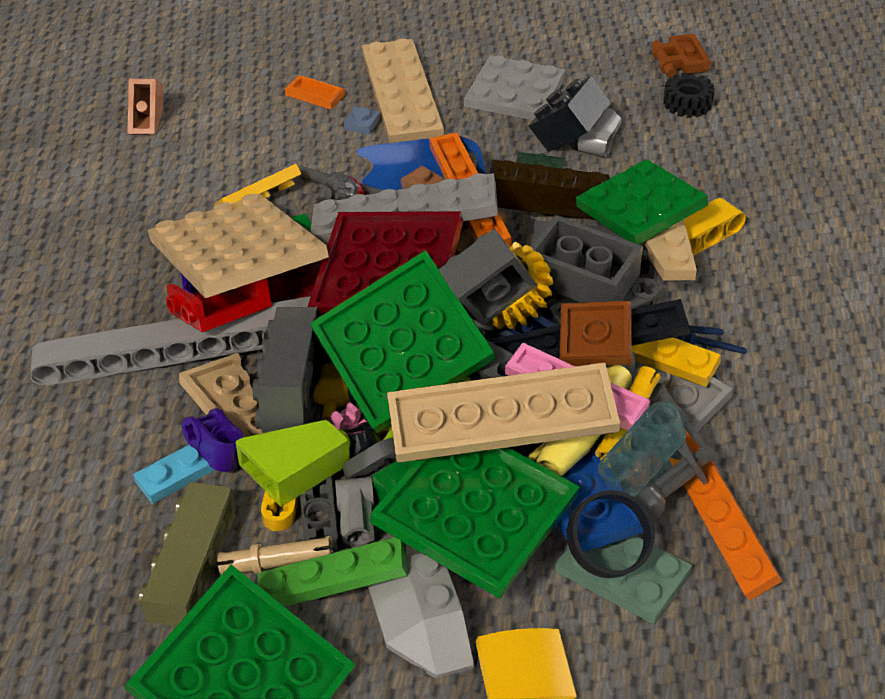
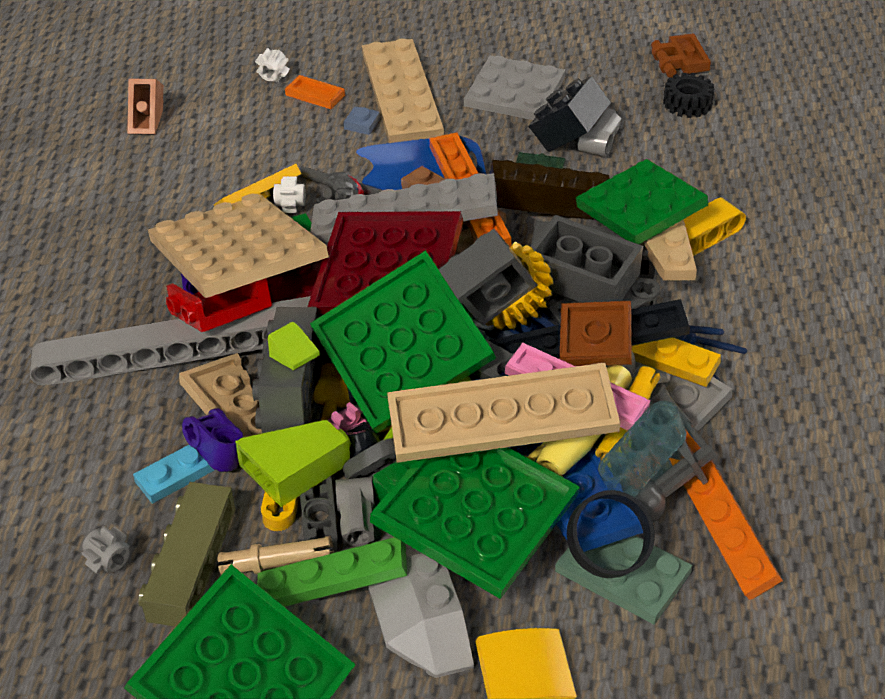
none -> light grey gear [82,526,130,574]
none -> white gear [255,48,290,82]
none -> lime slope [268,322,320,370]
none -> white gear [273,177,306,213]

